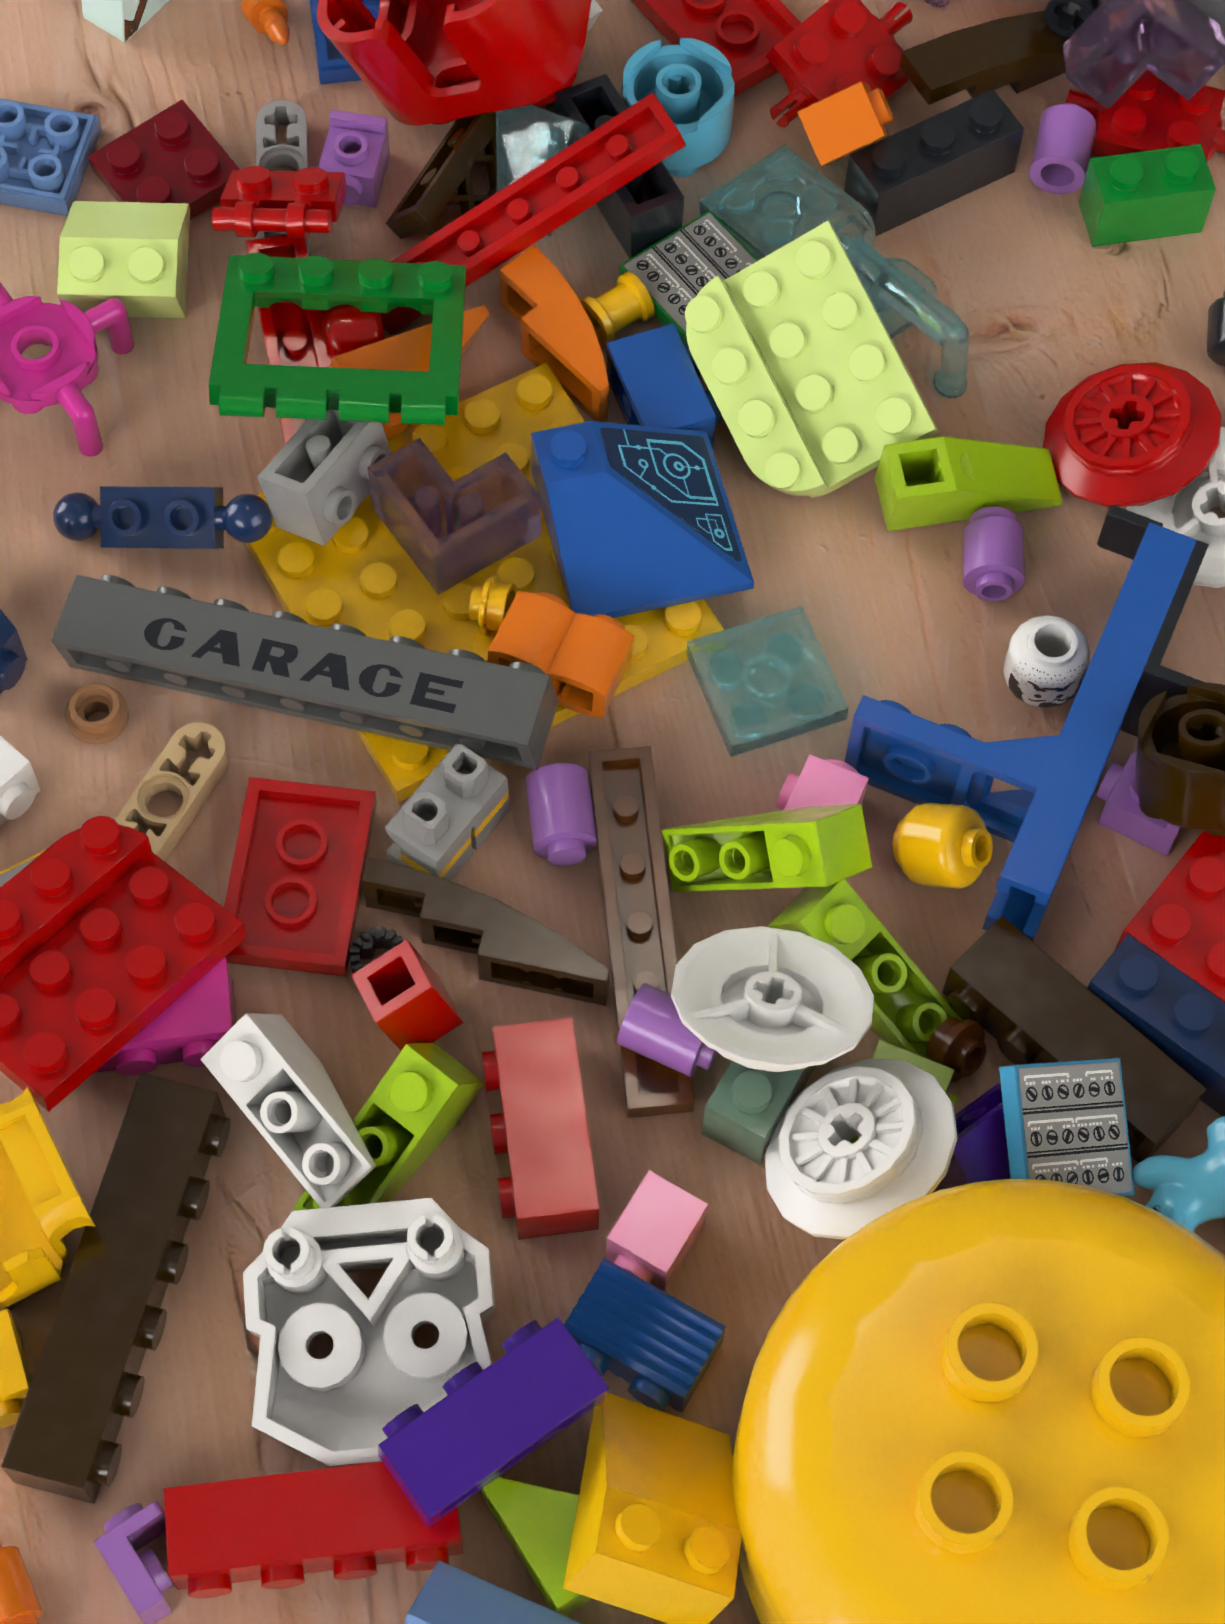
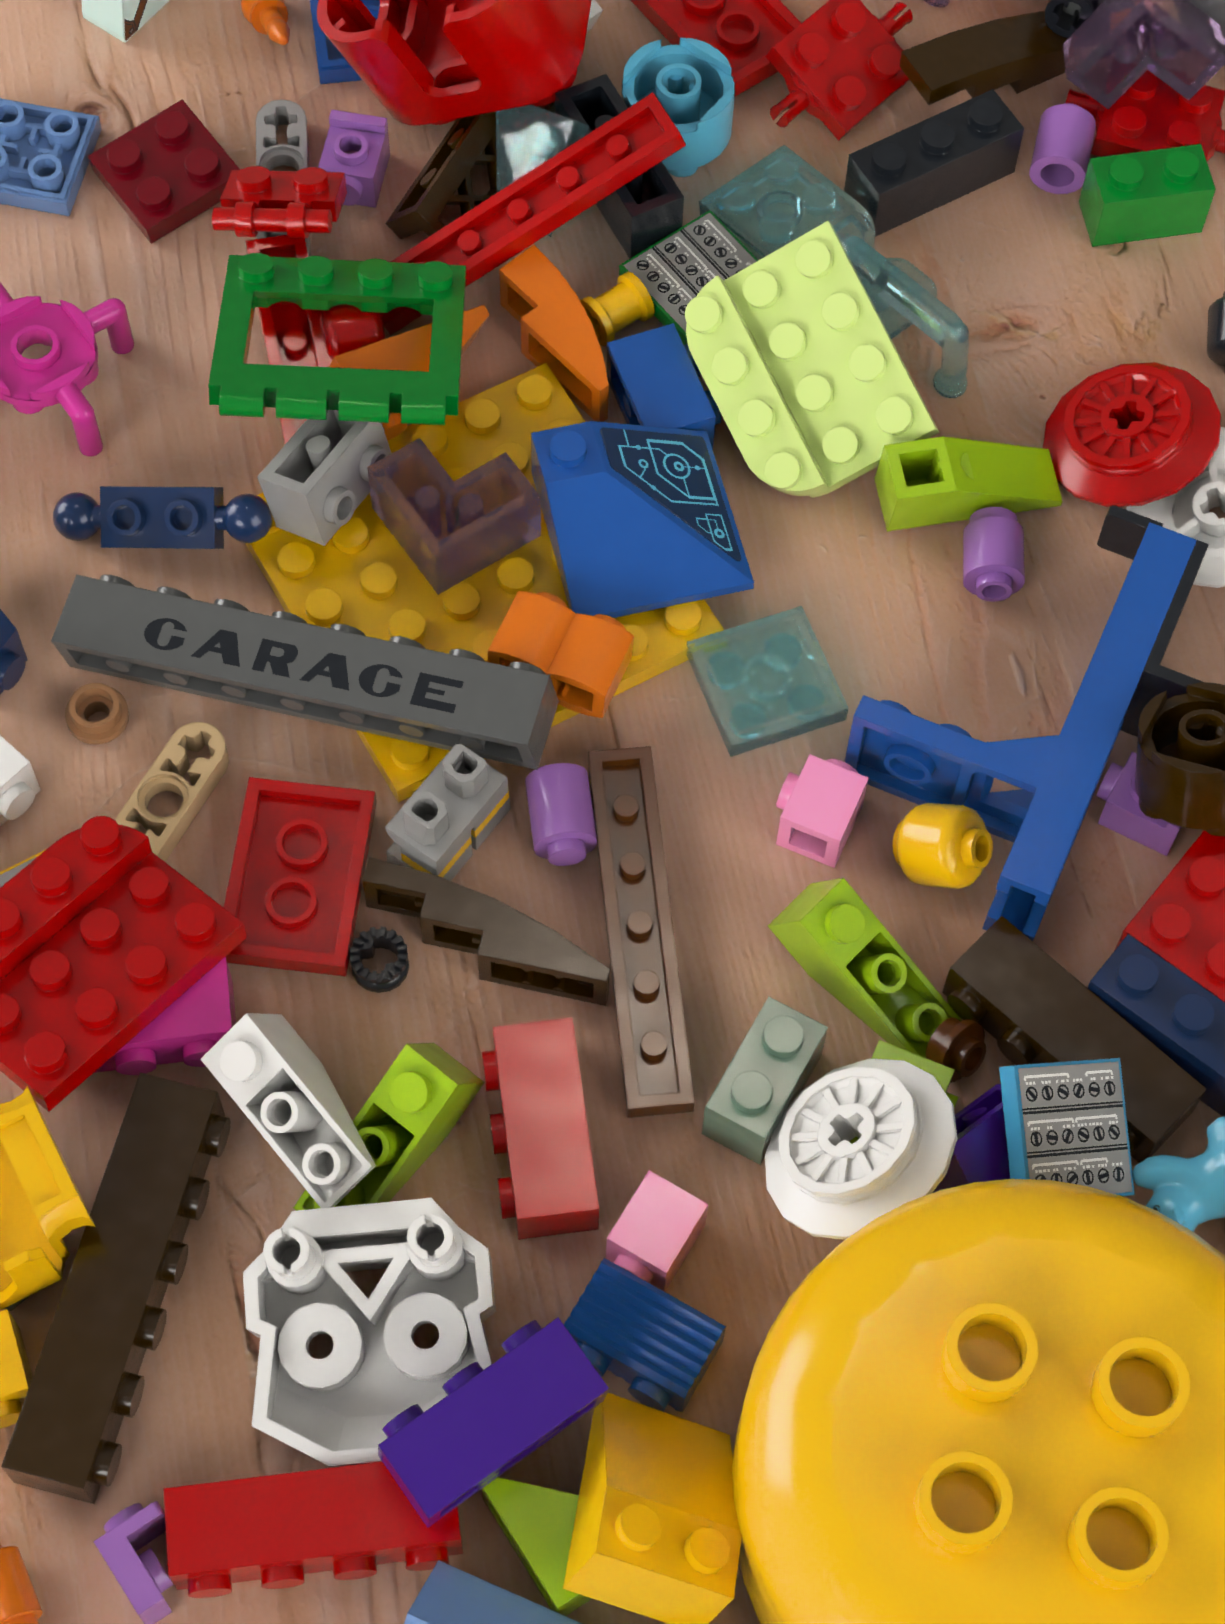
yellowish green slope [57,201,190,319] -> none
red brick [351,939,463,1051] -> none
yellow plate [469,575,517,636] -> none
medium lavender brick [617,983,719,1077] -> none
lime slope [662,804,872,892] -> none
white piece [671,926,874,1072] -> none
orange brick [797,81,895,166] -> none
white head [1003,615,1090,708] -> none

